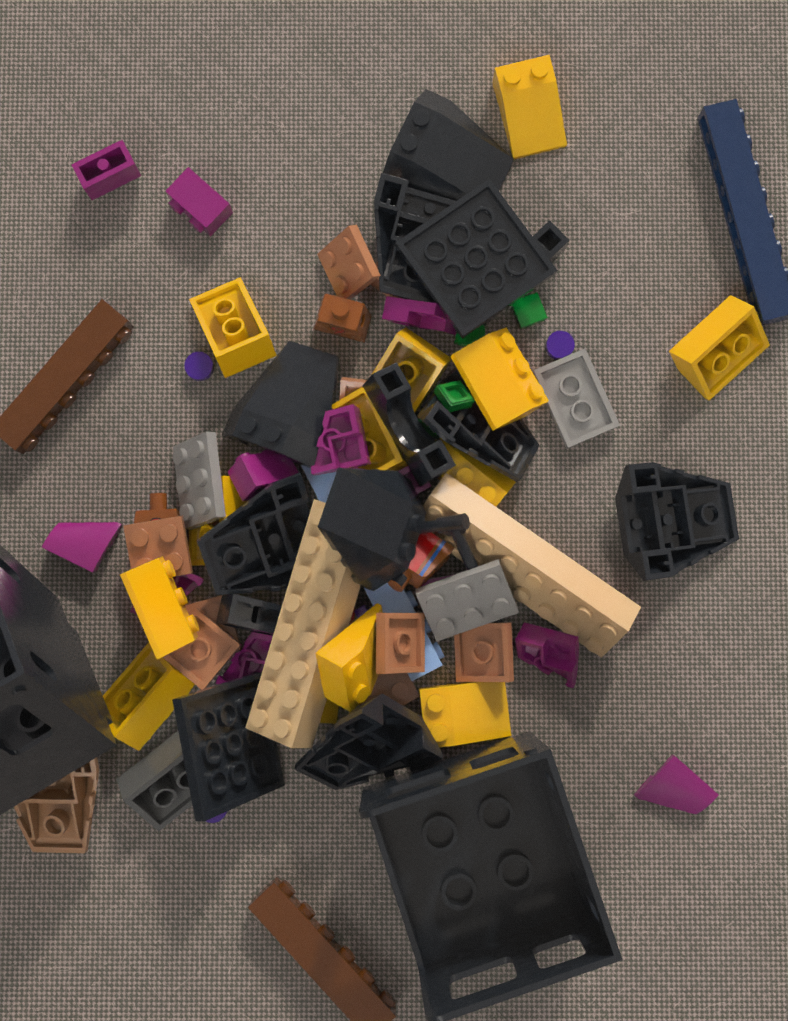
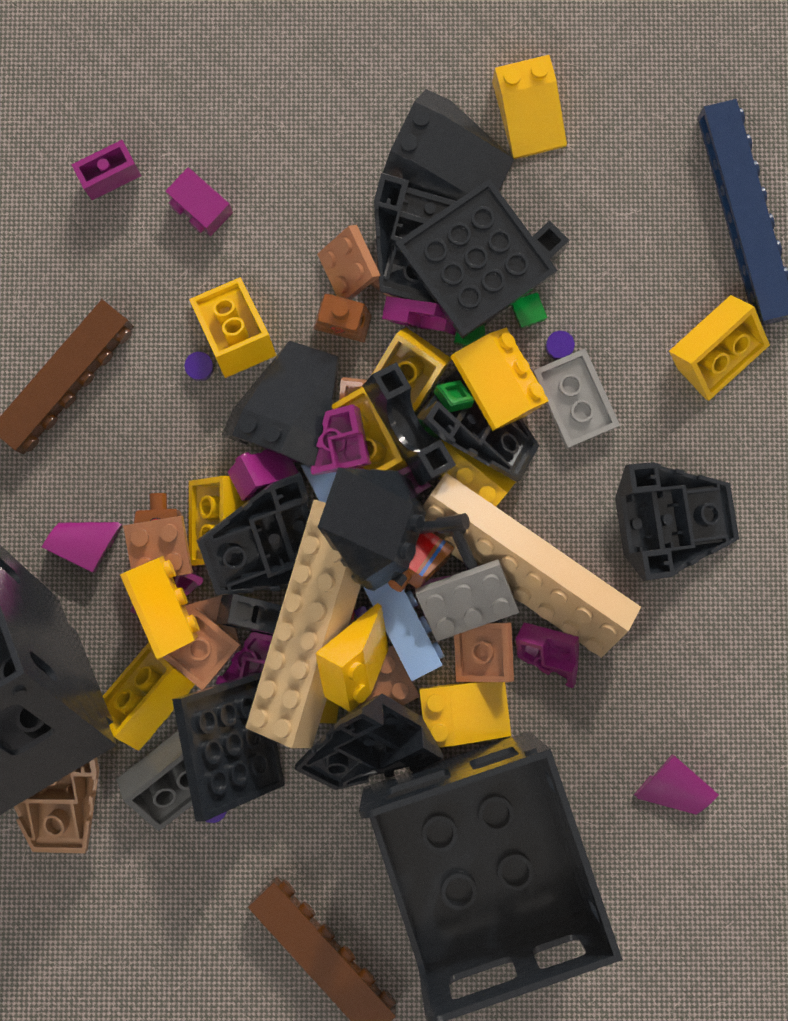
light grey plate [173,431,226,530] -> none
nougat plate [376,613,425,674] -> none

